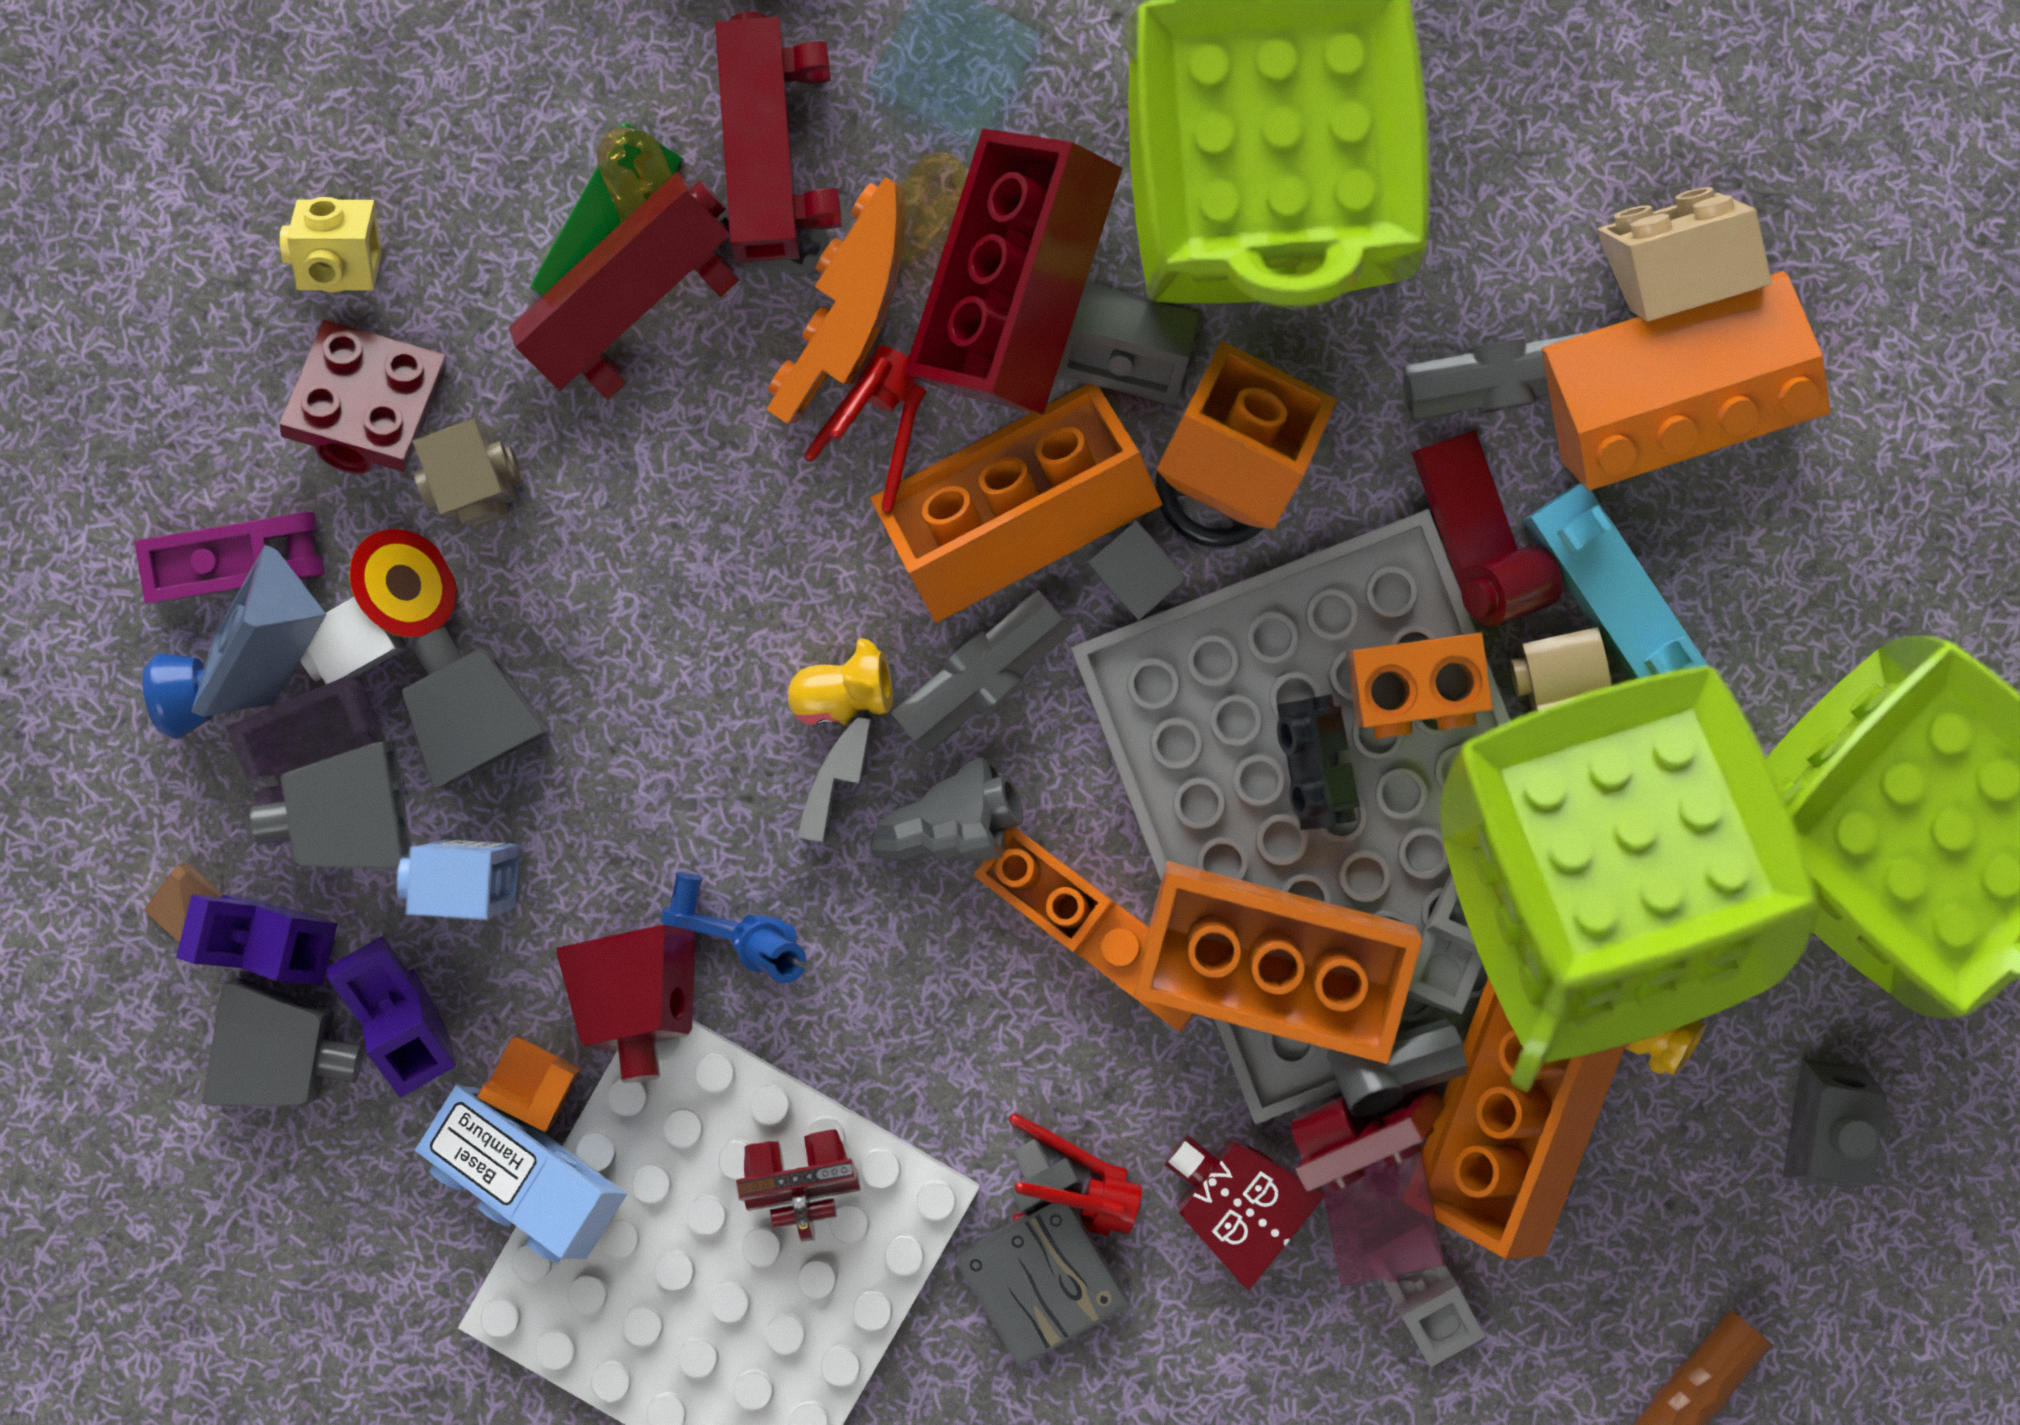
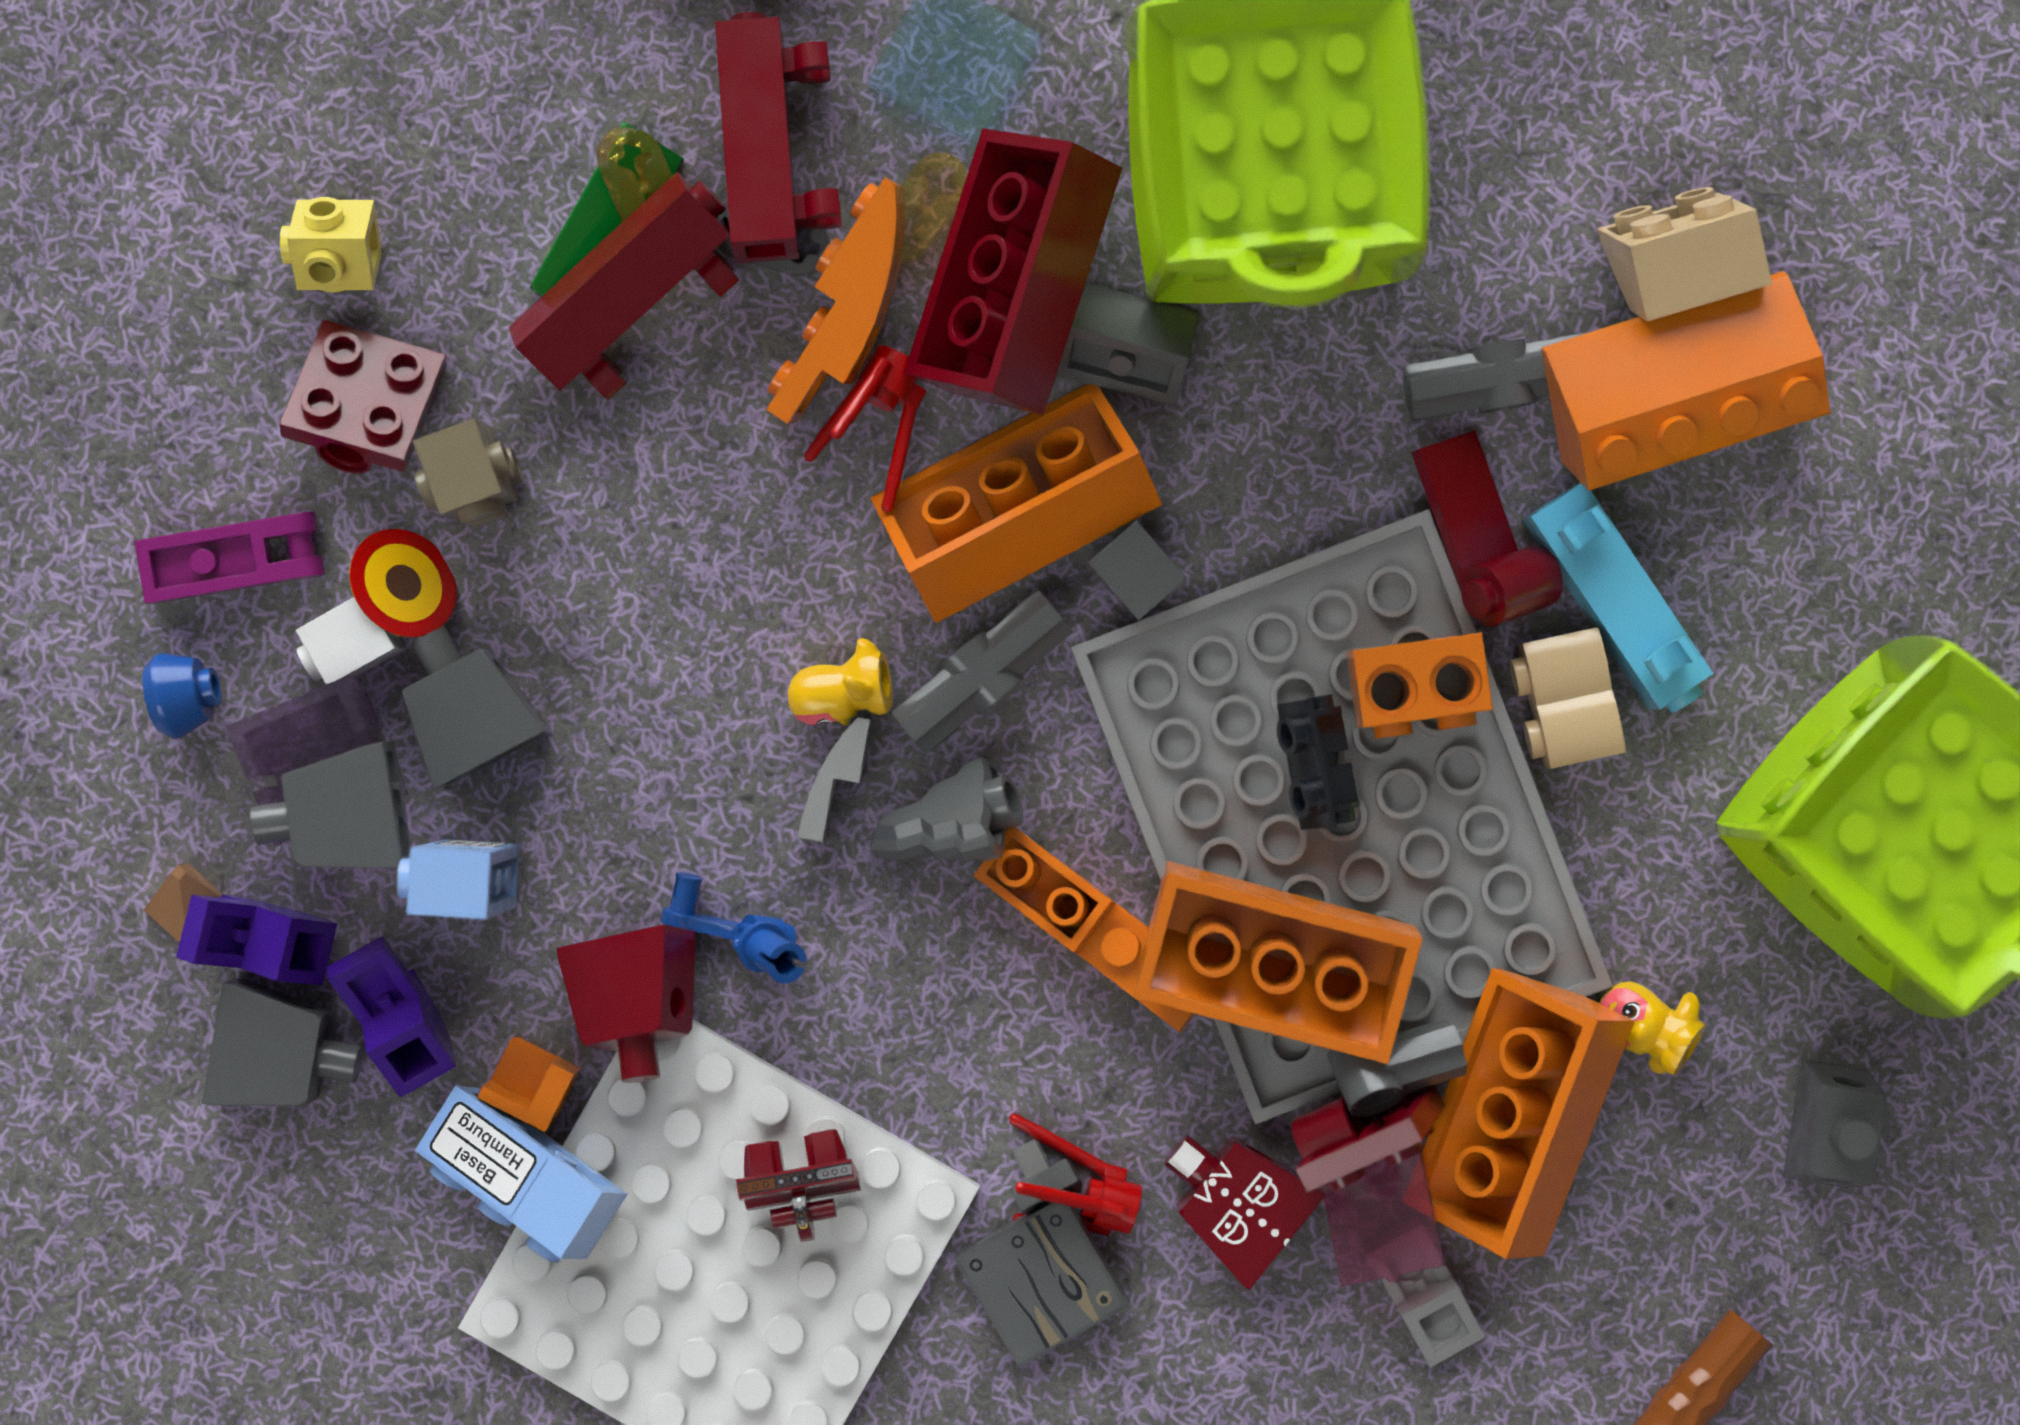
sand blue slope [191,545,327,717] -> none
orange piece [1156,340,1338,548] -> none
light grey slope [1407,874,1482,1017] -> none
lime piece [1440,666,1818,1092] -> none

